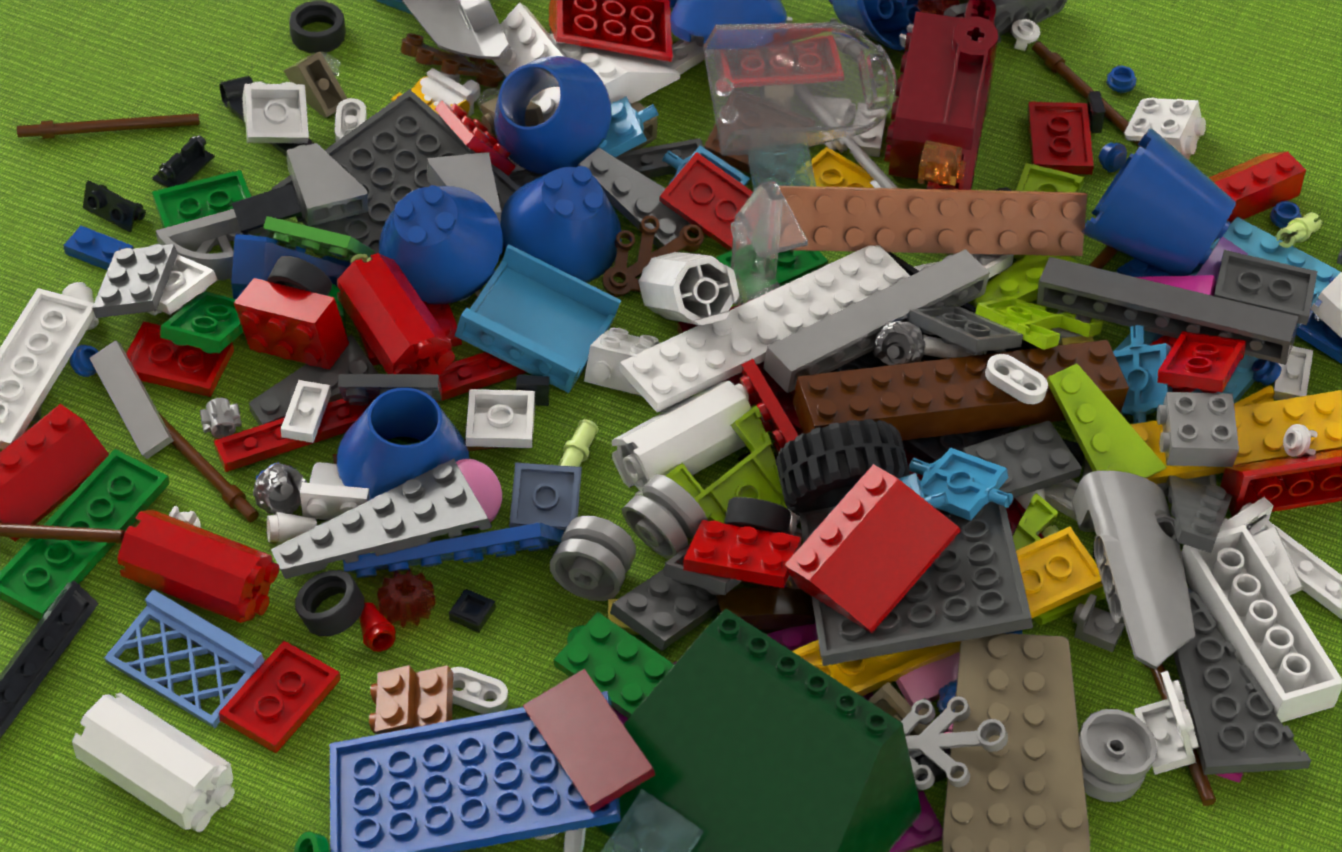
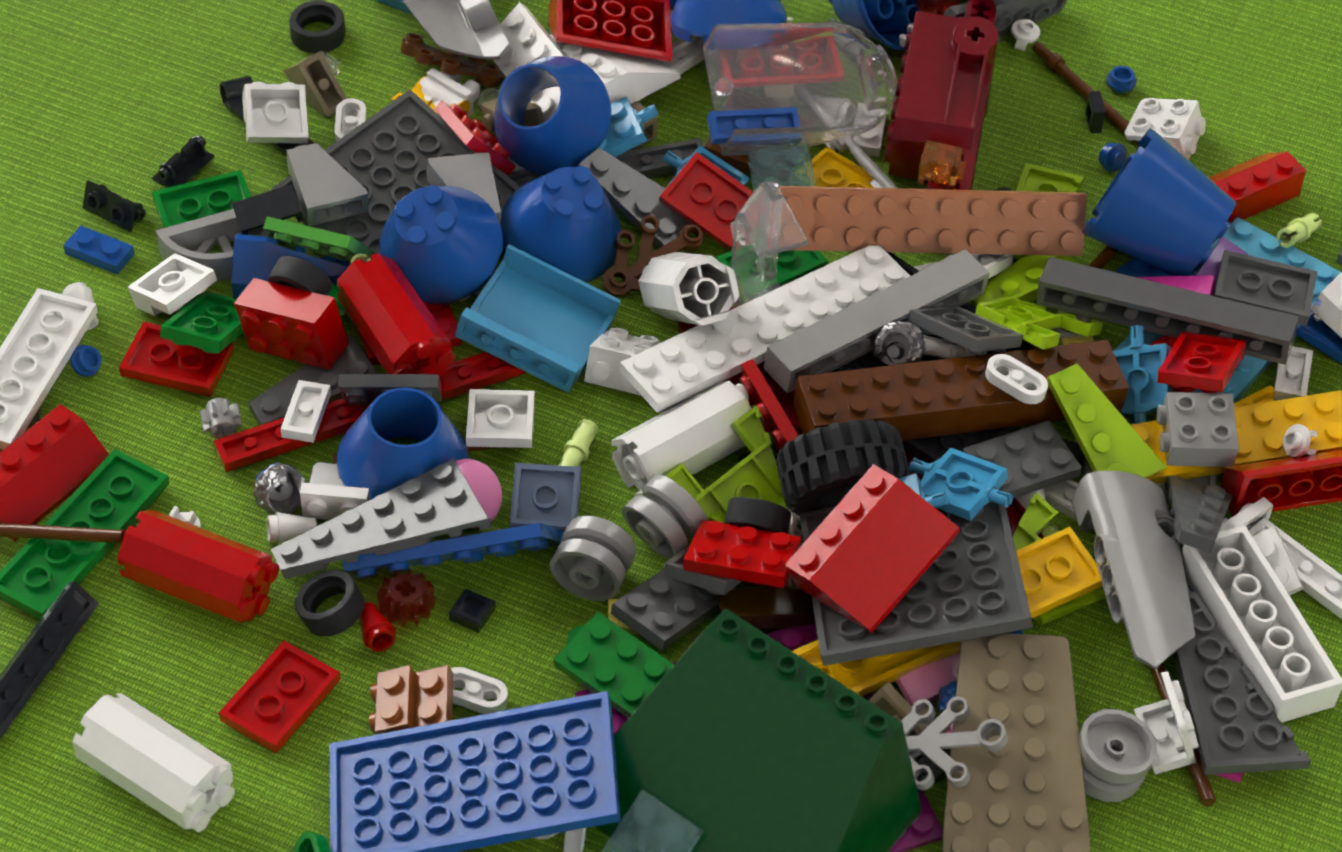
reddish brown bar [17,113,200,139] -> none
light grey tile [89,340,174,459] -> none
plate [92,244,178,318] -> none
medium blue fence [104,589,265,729] -> none
reddish brown bar [158,412,259,522] -> none
black tile [516,375,550,406] -> none
tile [522,669,656,813] -> none
red plate [1027,101,1094,175] -> none
light grey bracket [1072,594,1125,652] -> none
blue plate [1252,358,1282,385] -> none
blue plate [1270,201,1301,229] -> none
none -> blue plate [707,107,802,144]

